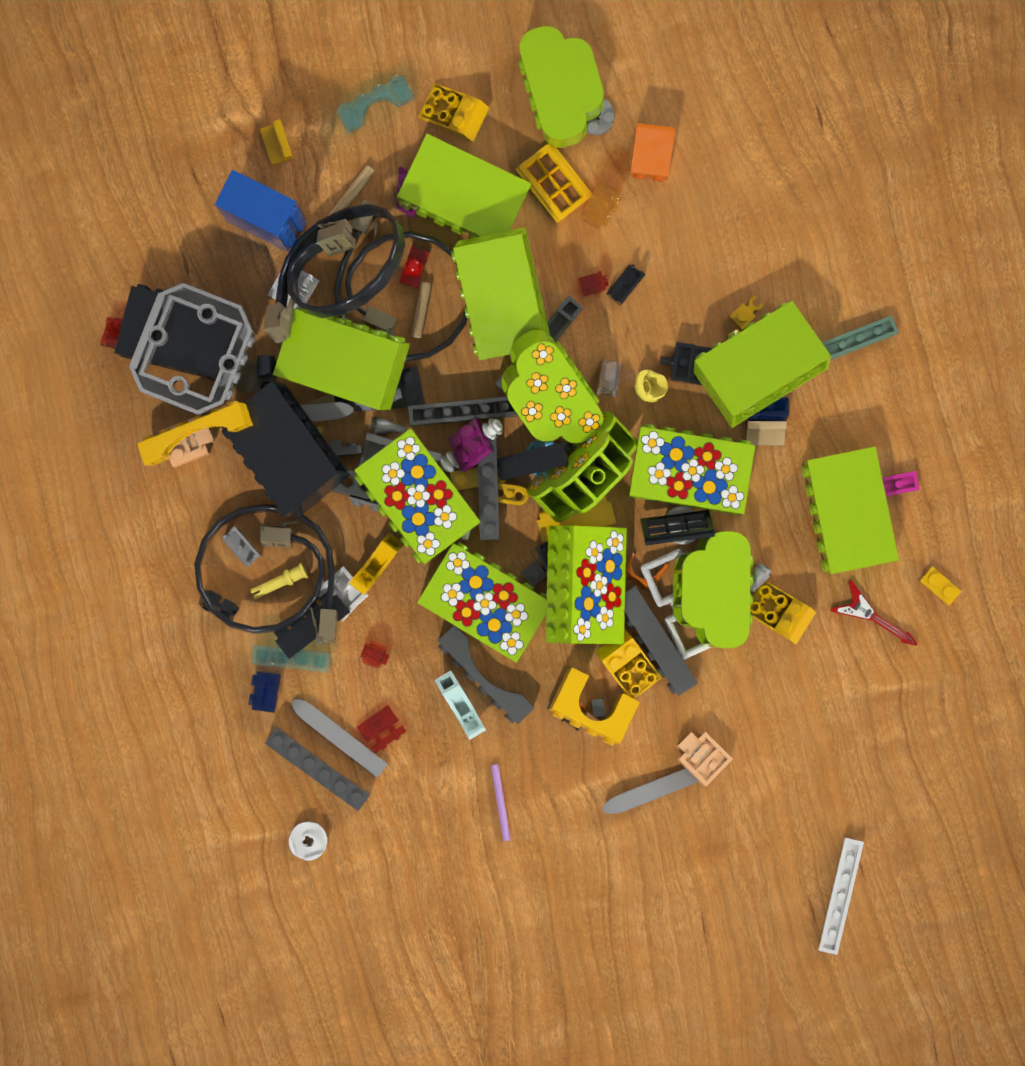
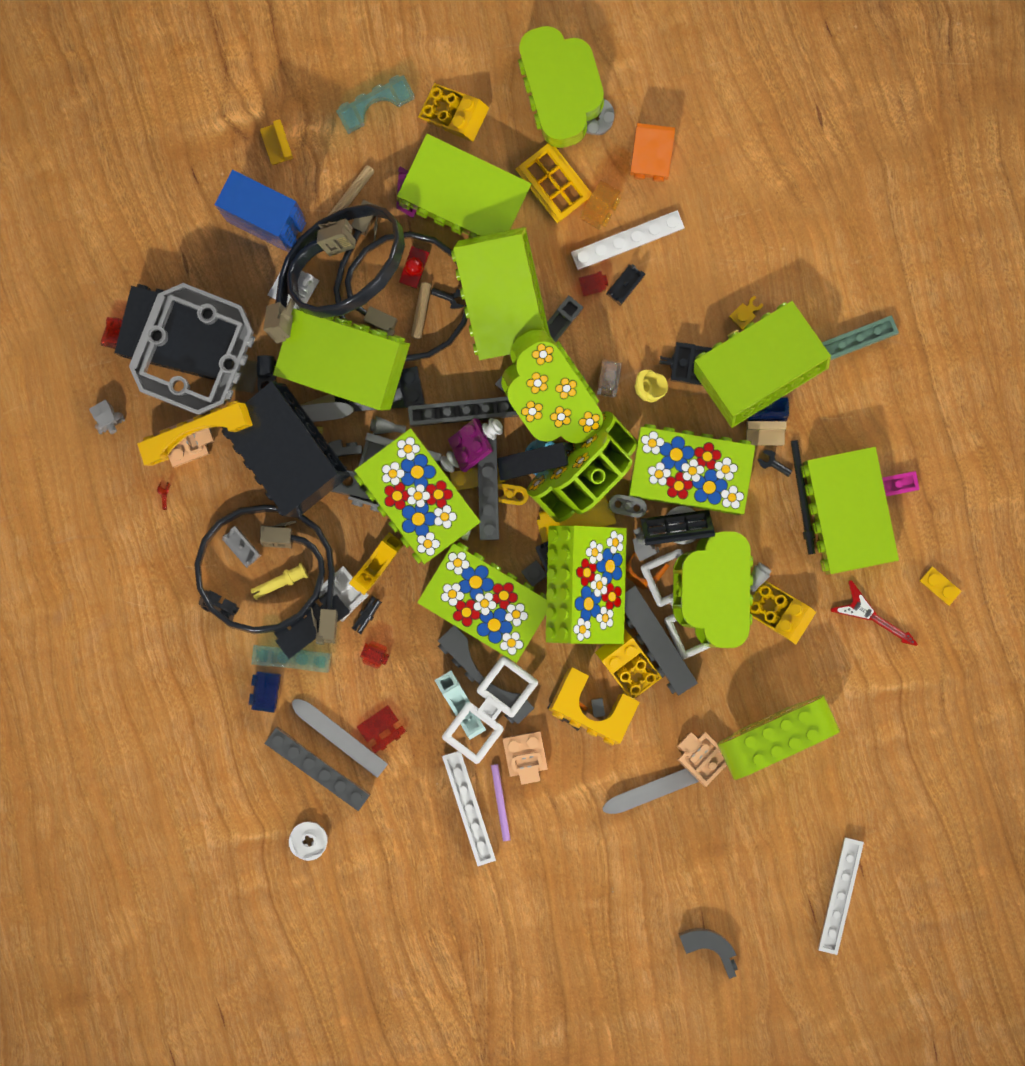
none -> light grey piece [89,399,125,434]
none -> clear red hand [157,482,170,510]
none -> black pin [351,596,382,635]
none -> black bar [431,288,465,309]
none -> white bar [442,656,538,764]
none -> white plate [442,751,496,866]
none -> light nougat piece [503,731,548,785]
none -> white plate [571,210,685,270]
none -> light grey plate [608,495,647,518]
none -> light grey piece [633,528,660,561]
none -> dark grey arch [678,928,738,979]
none -> lime brick [717,695,840,780]
none -> black bar [757,450,792,477]
none -> black bar [790,440,816,555]

